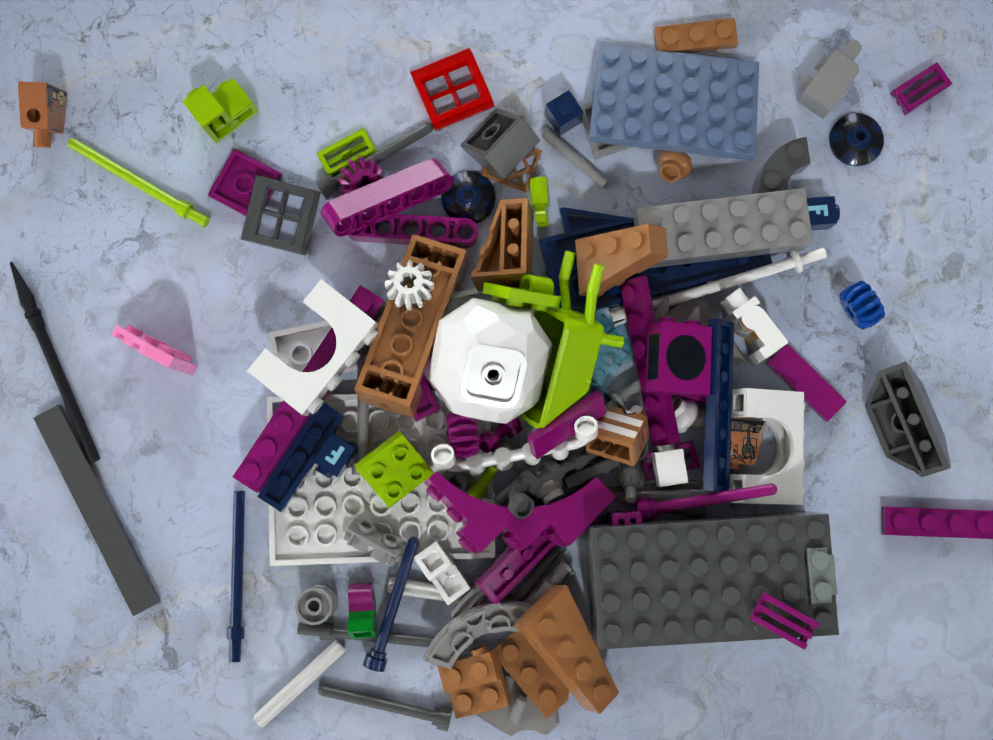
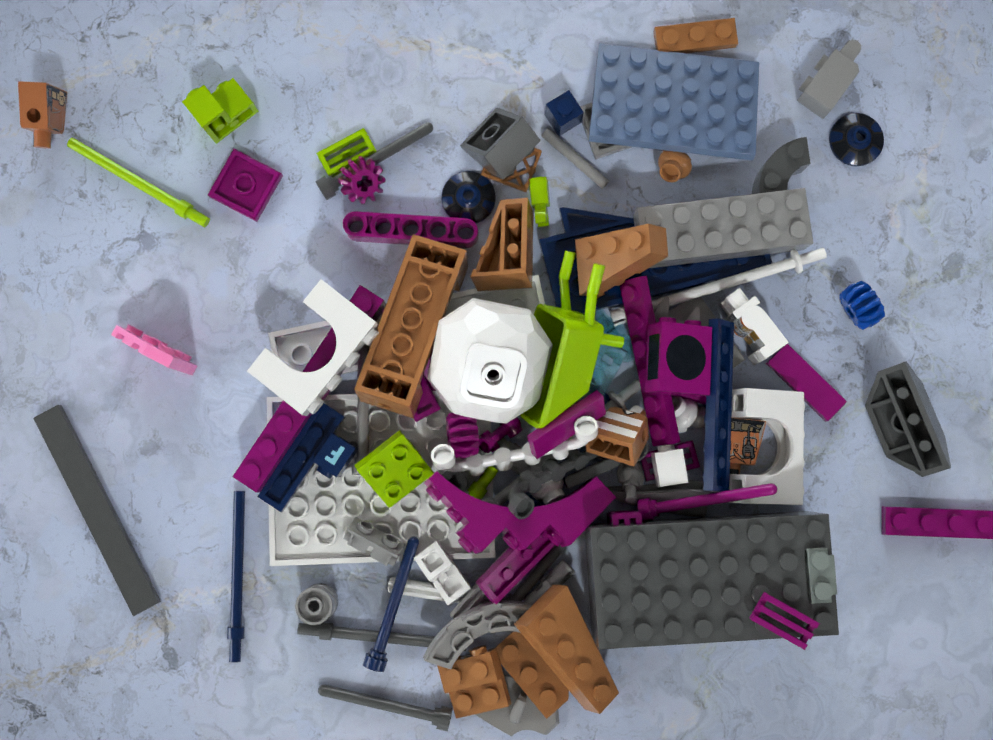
black piece [10,262,101,463] -> none
dark grey piece [241,175,321,256] -> none
white axle [253,640,345,727] -> none
magenta beam [321,158,453,237] -> none
leg [347,583,377,639] -> none
white gear [384,259,435,311] -> none
red piece [410,48,495,132] -> none
lime plate [482,274,561,312] -> none
dark blue brick [807,196,840,230] -> none
magenta tile [890,62,952,115] -> none

